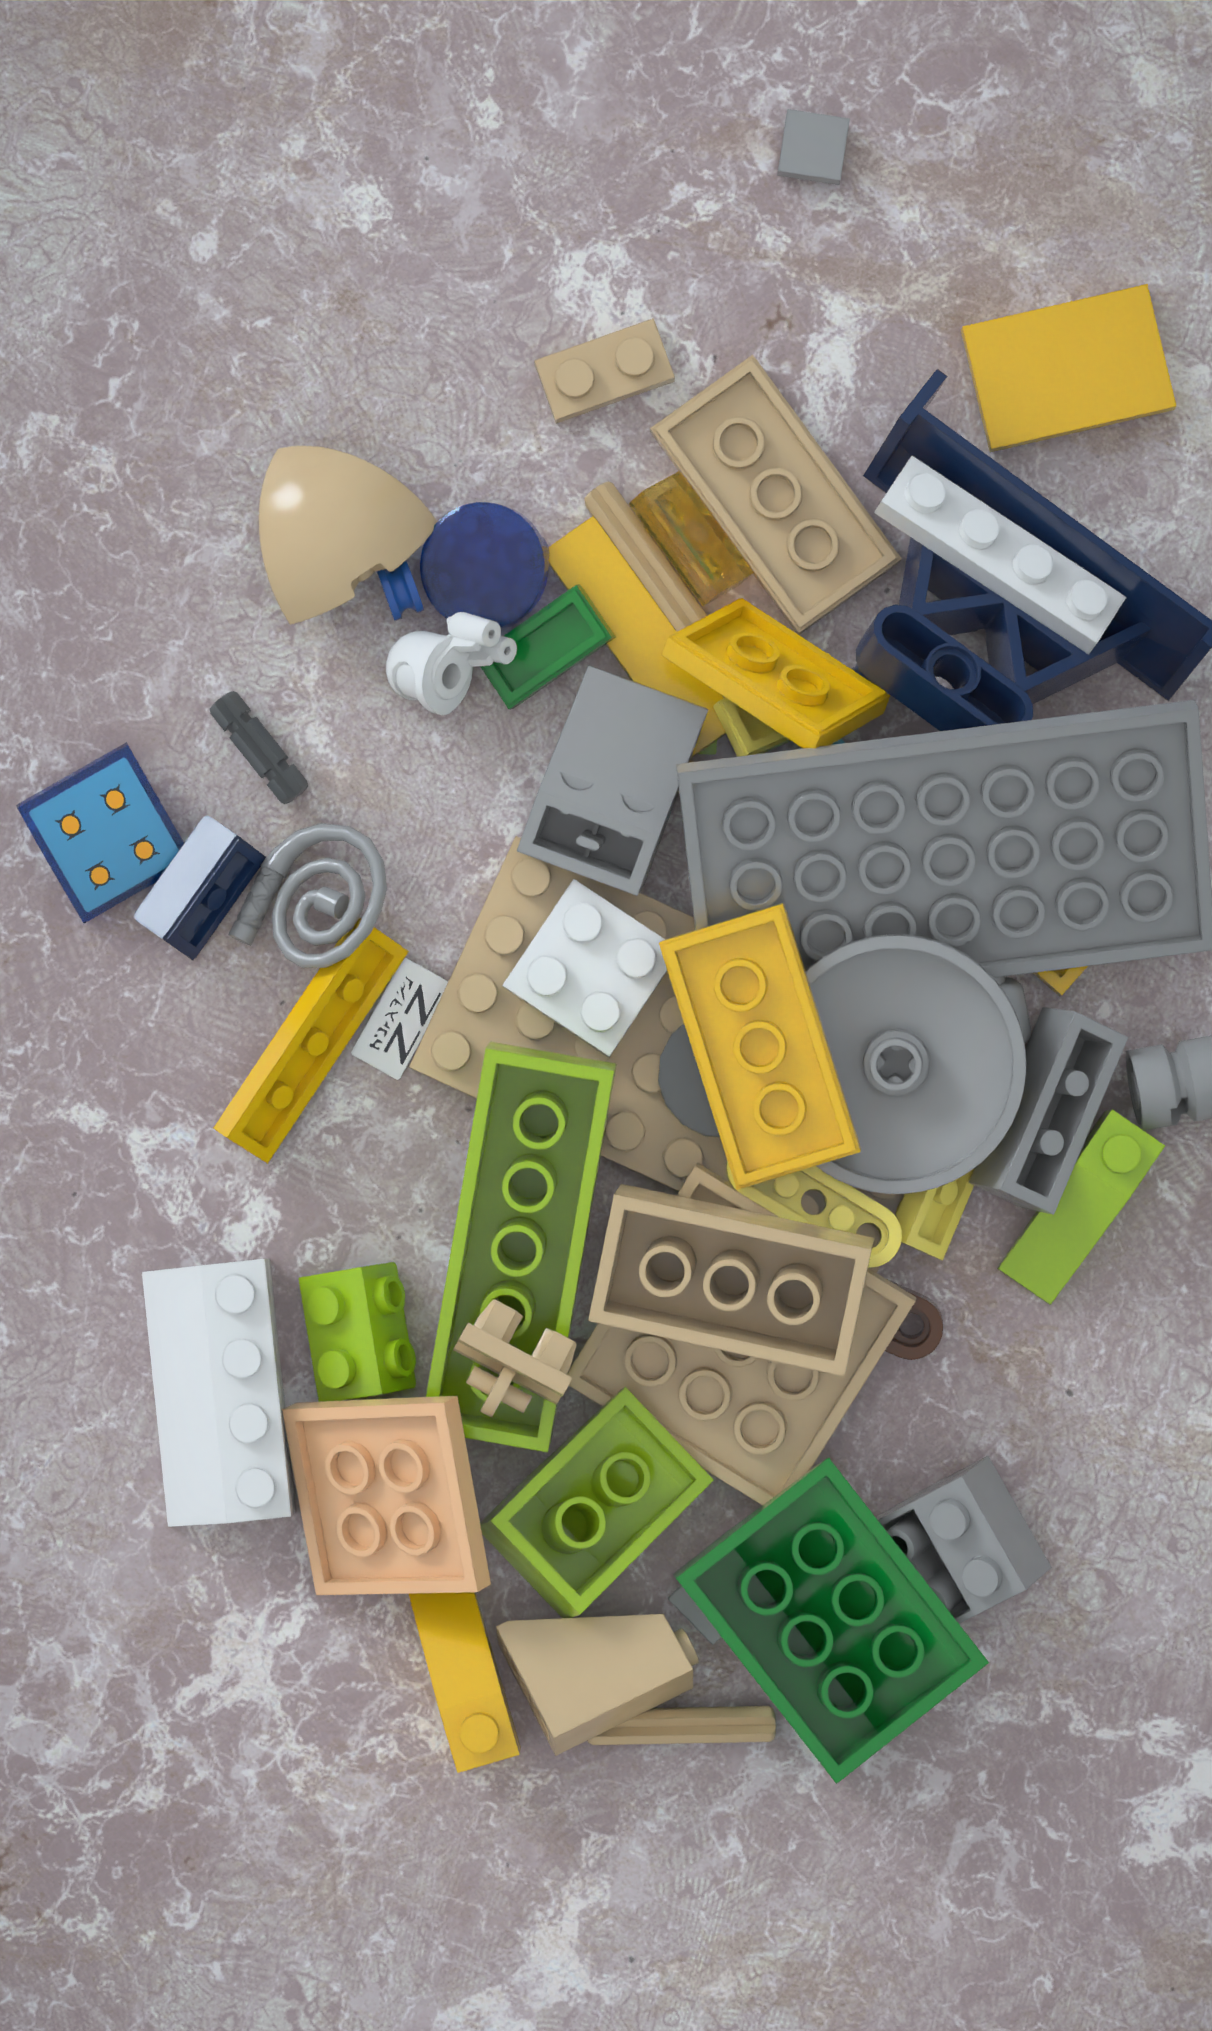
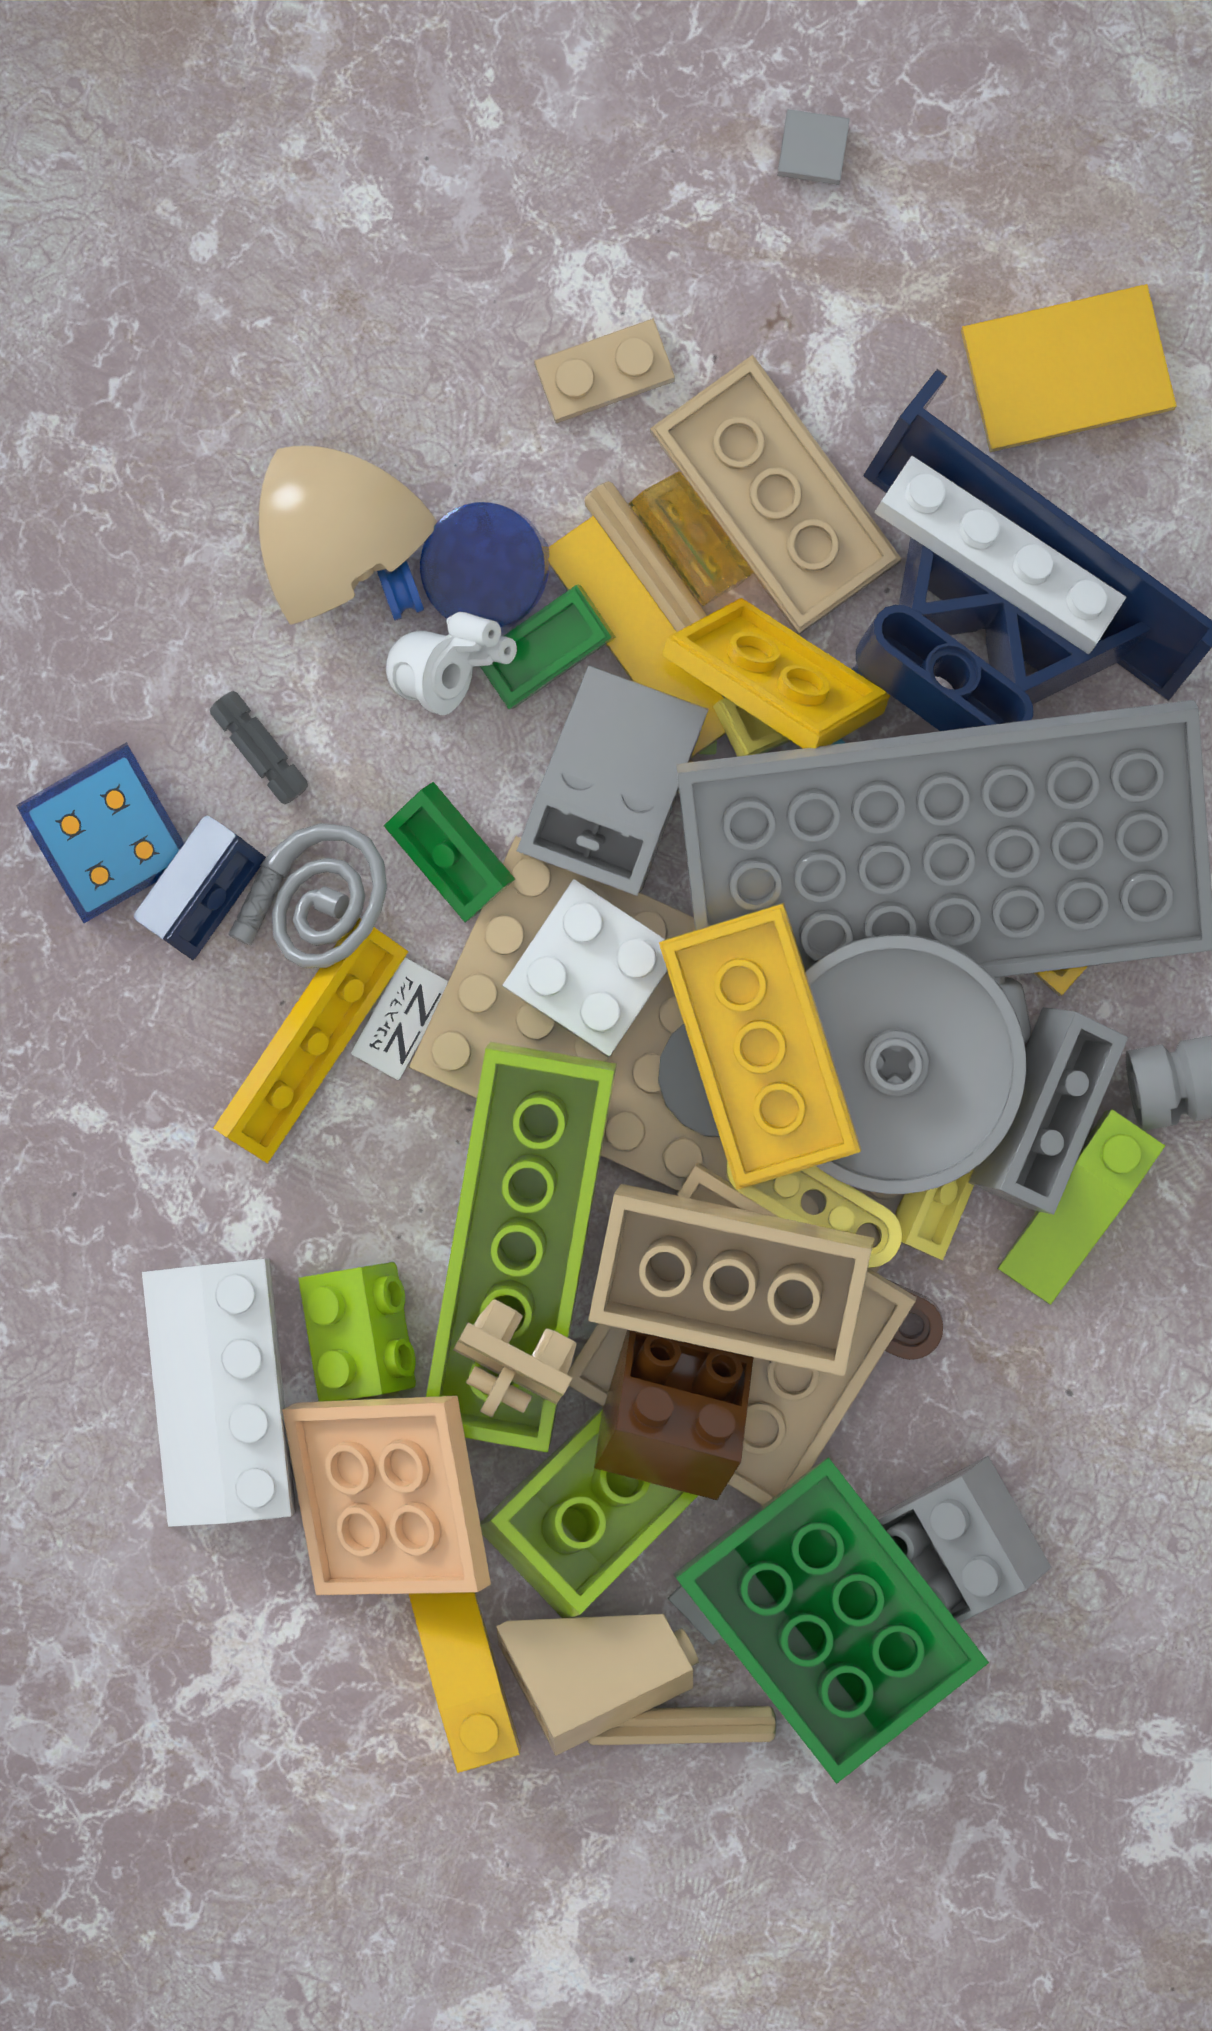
none -> green plate [383,782,515,923]
none -> reddish brown slope [594,1330,754,1500]

